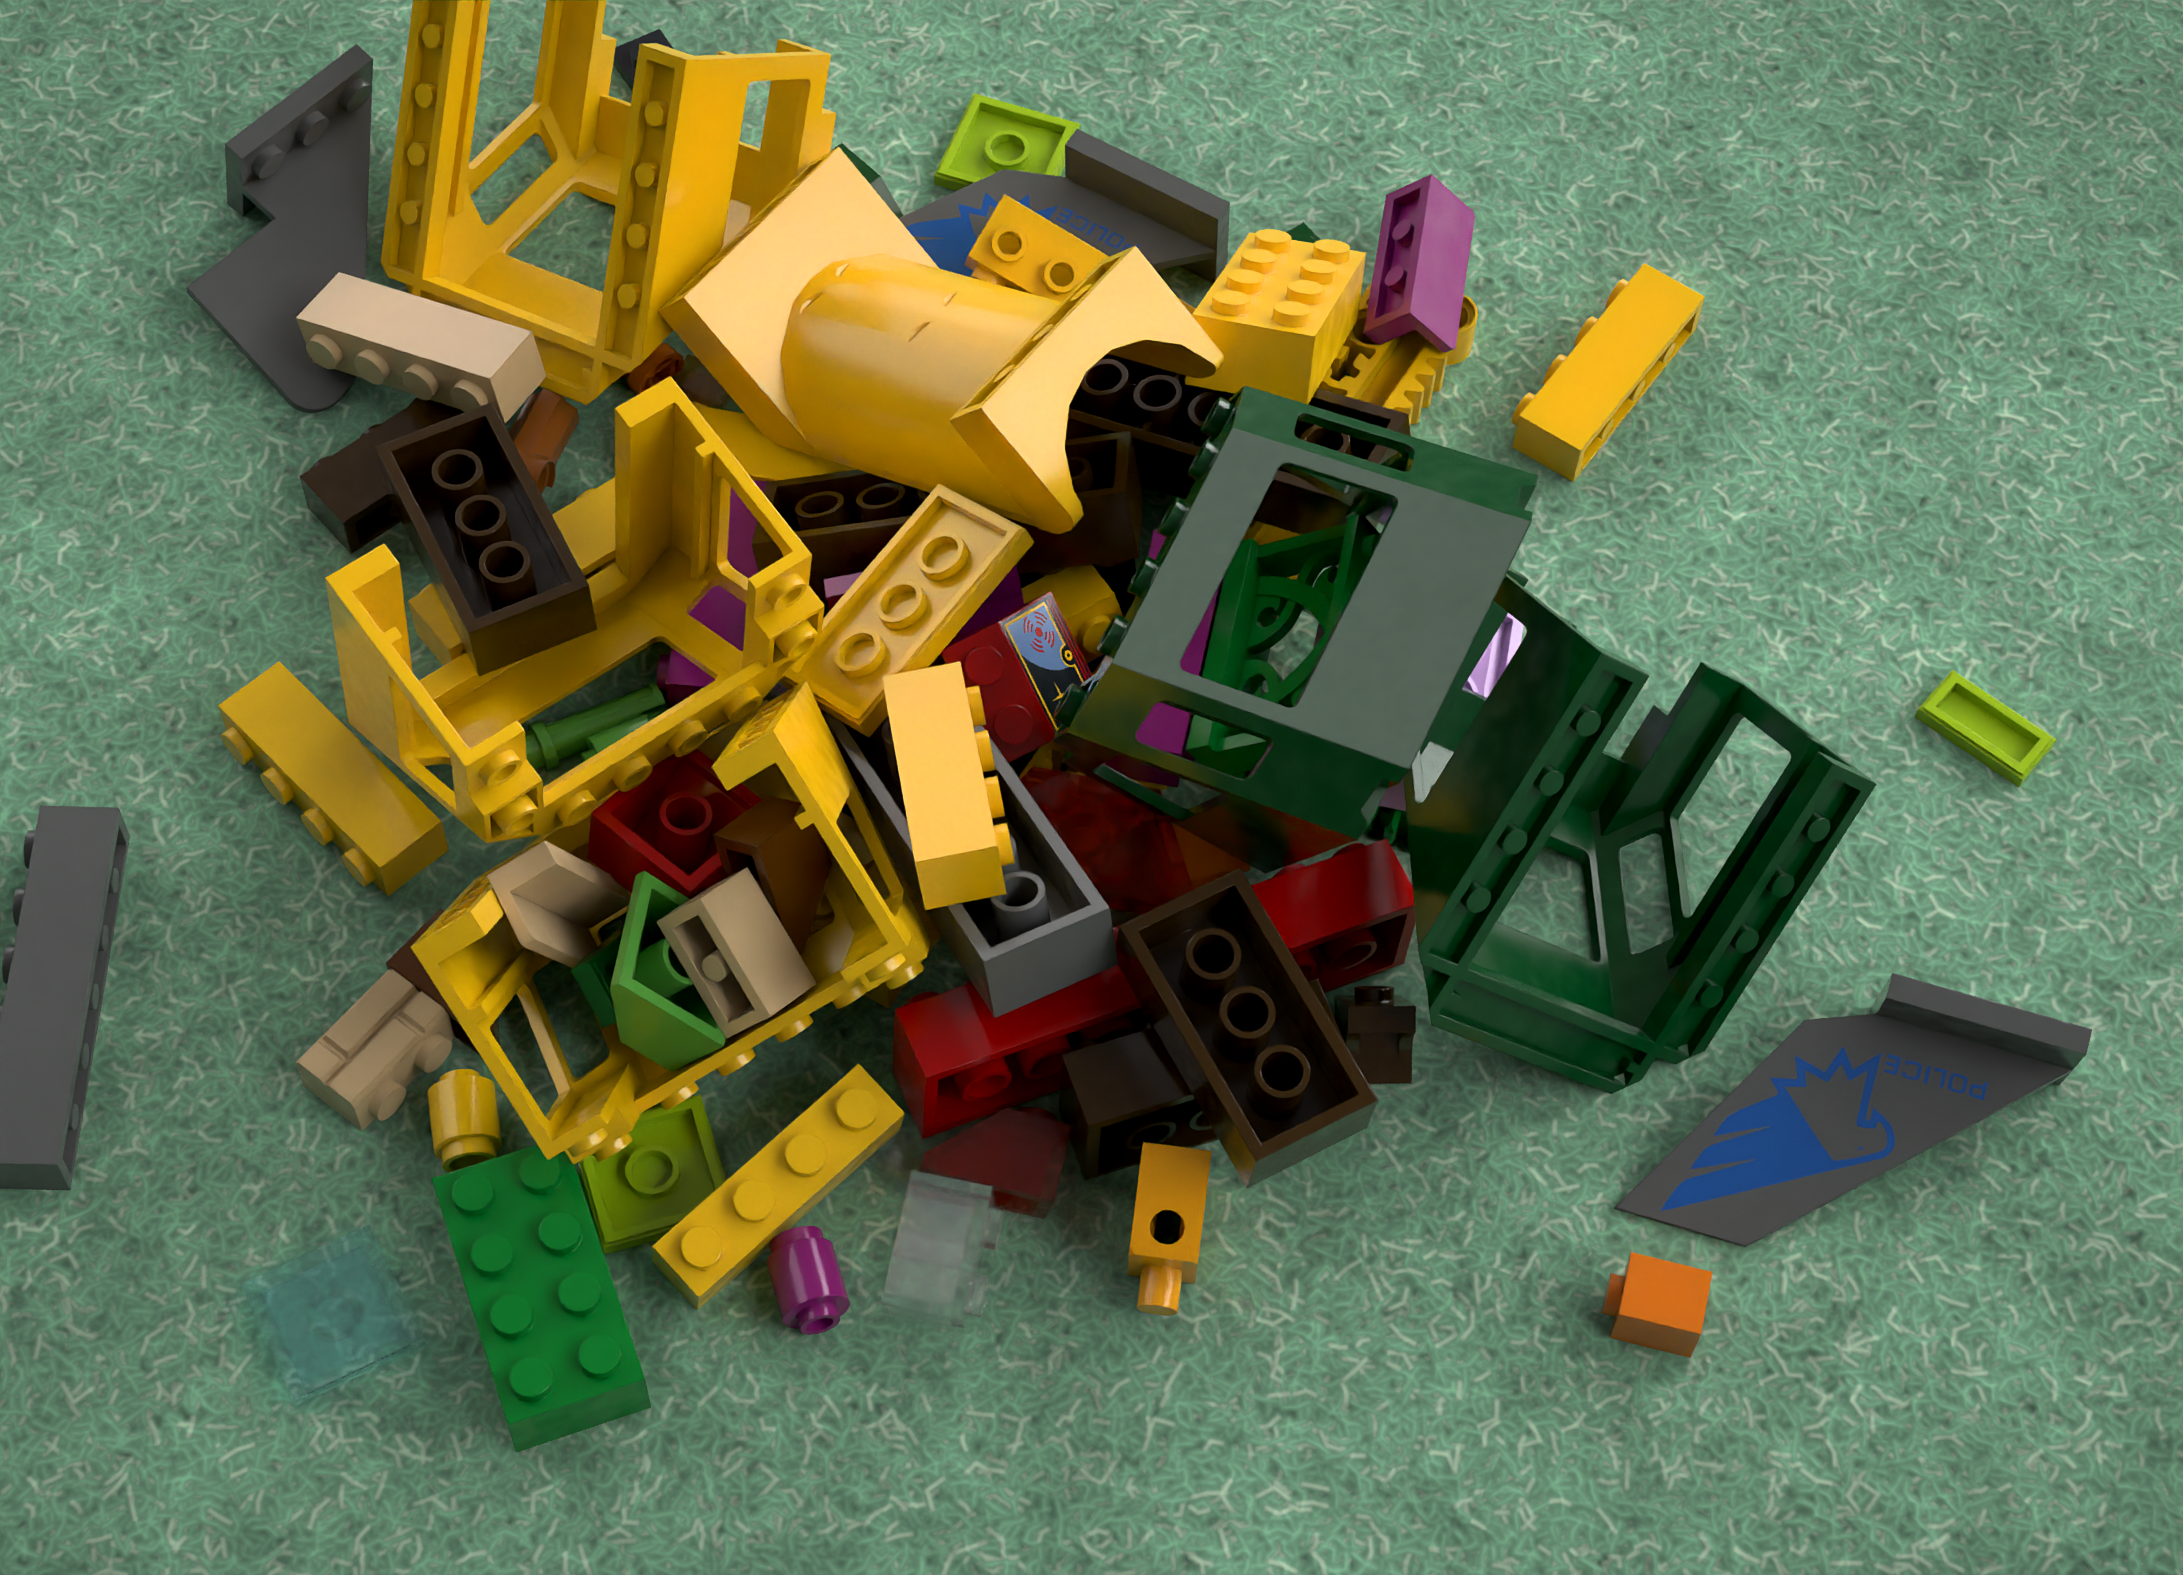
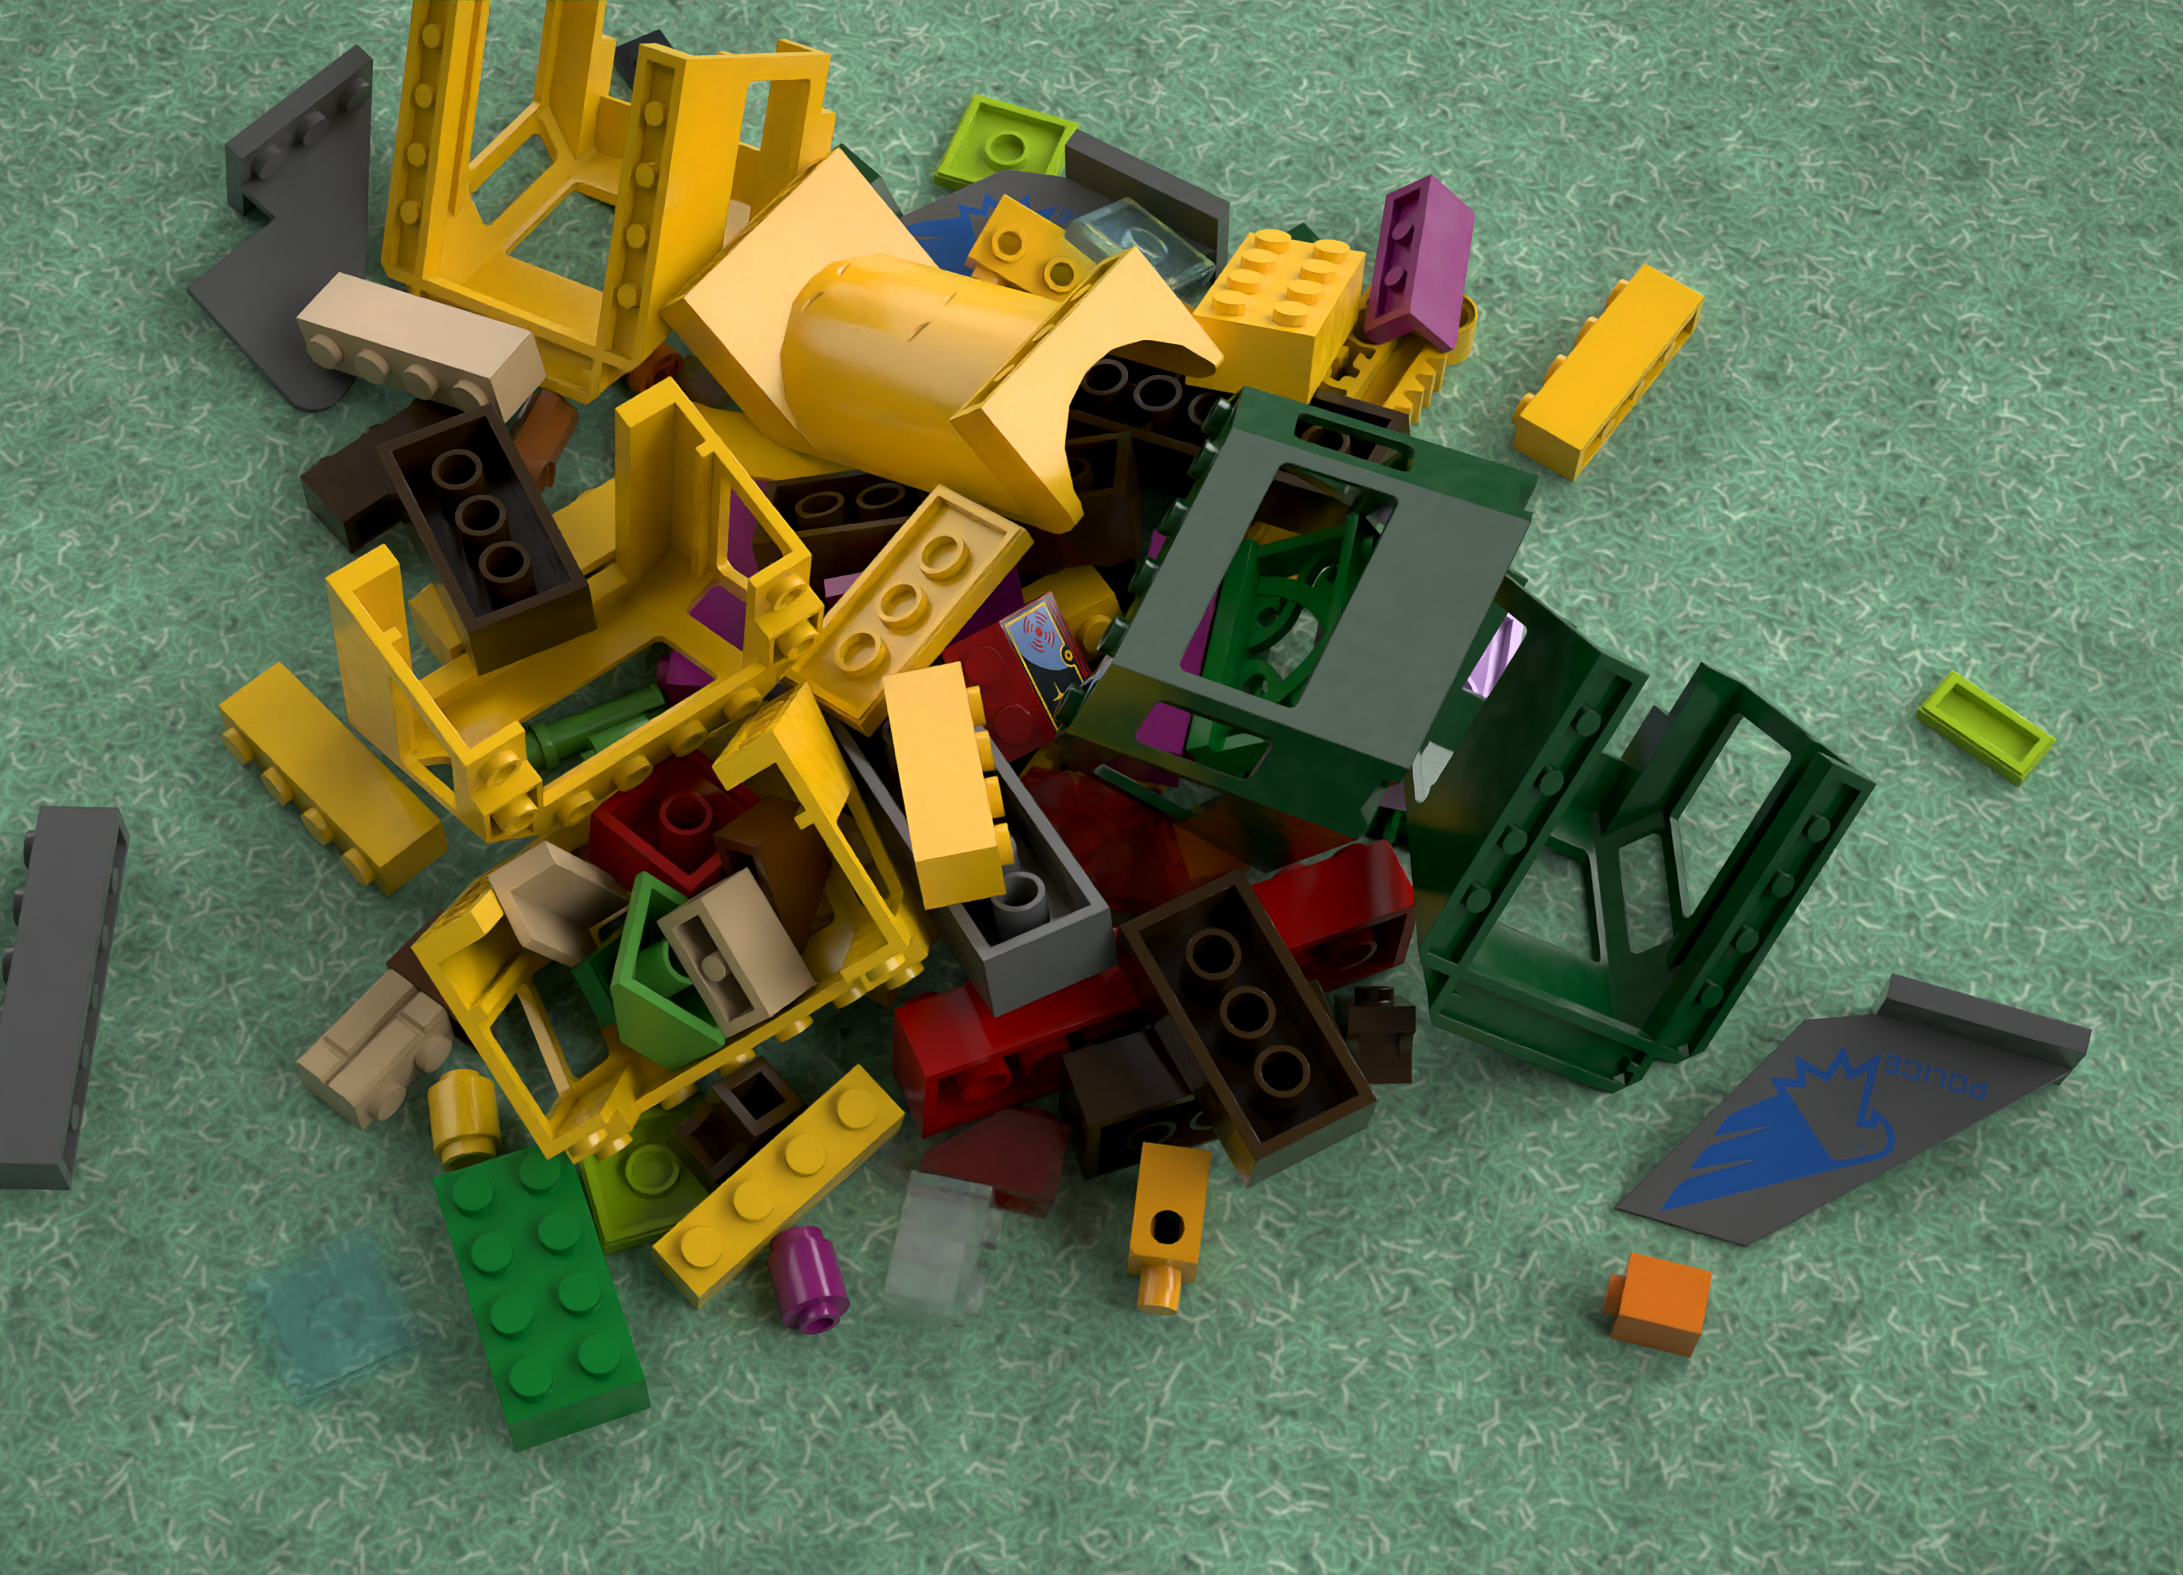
none -> dark brown brick [667,1055,809,1193]
none -> clear light blue tile [1063,197,1217,298]

